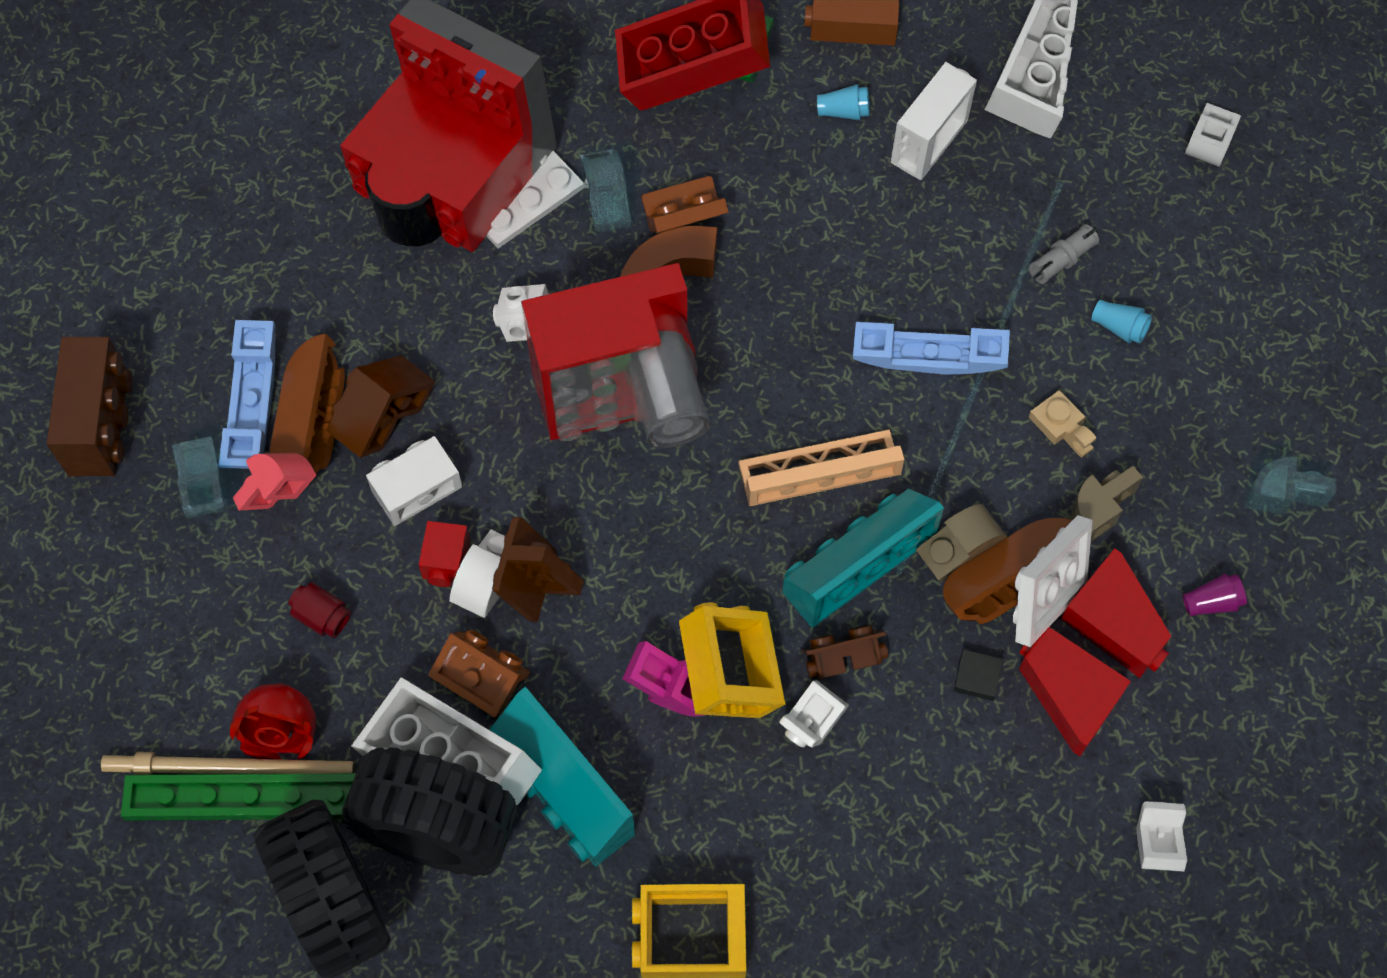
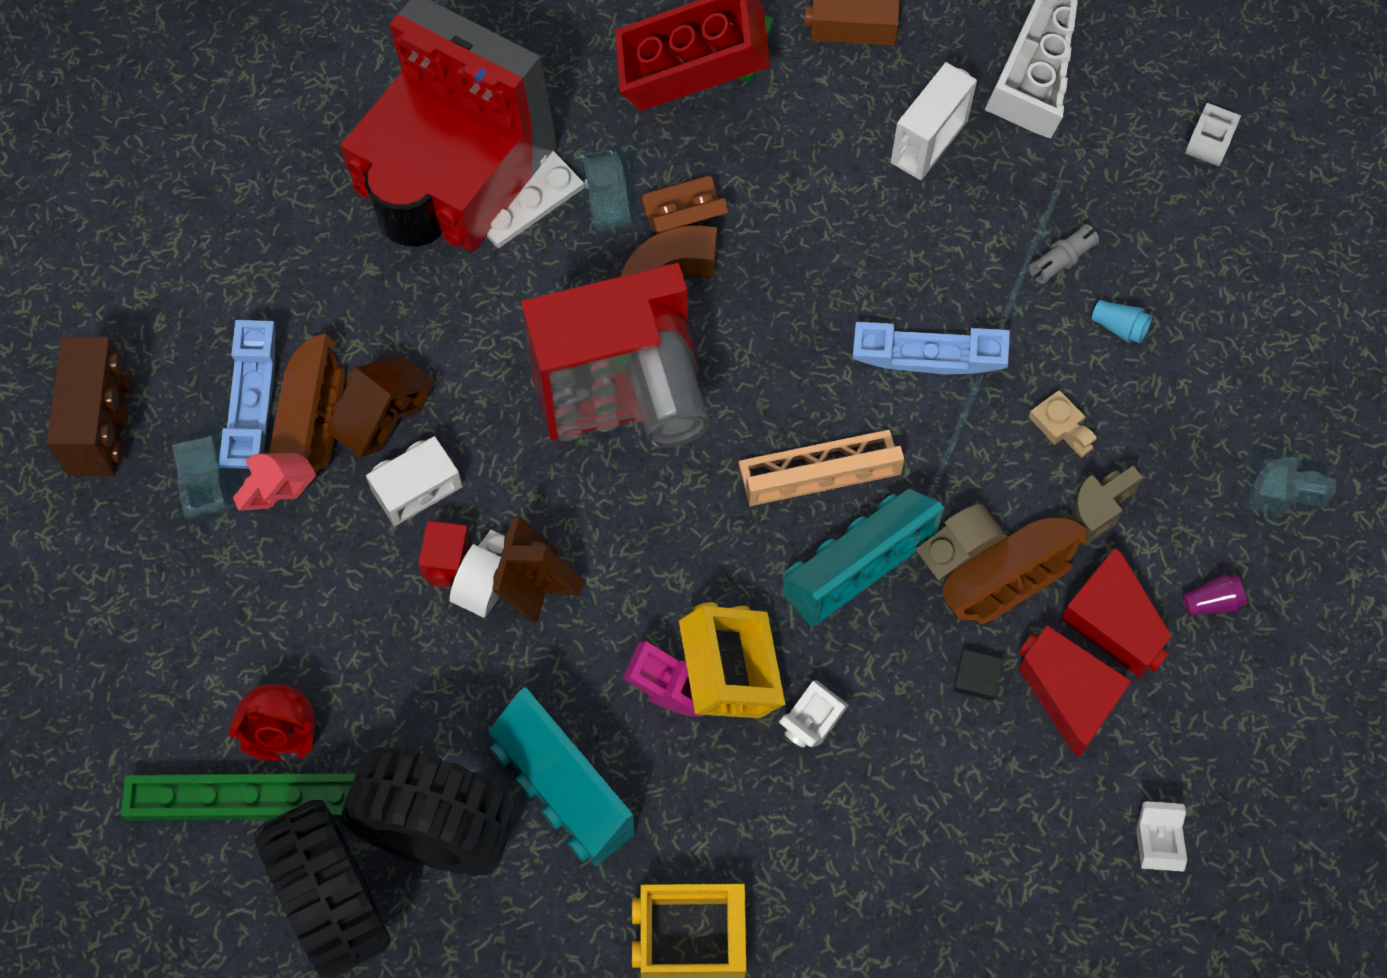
tan bar [101,752,355,775] -> none
dark red brick [288,582,352,639] -> none
white wedge [351,678,542,805] -> none
dark orange bracket [428,629,530,718] -> none
white brick [493,284,549,342] -> none
reddish brown hinge [800,624,888,680] -> none
medium azure cone [817,84,870,121] -> none
white plate [1013,515,1093,647] -> none

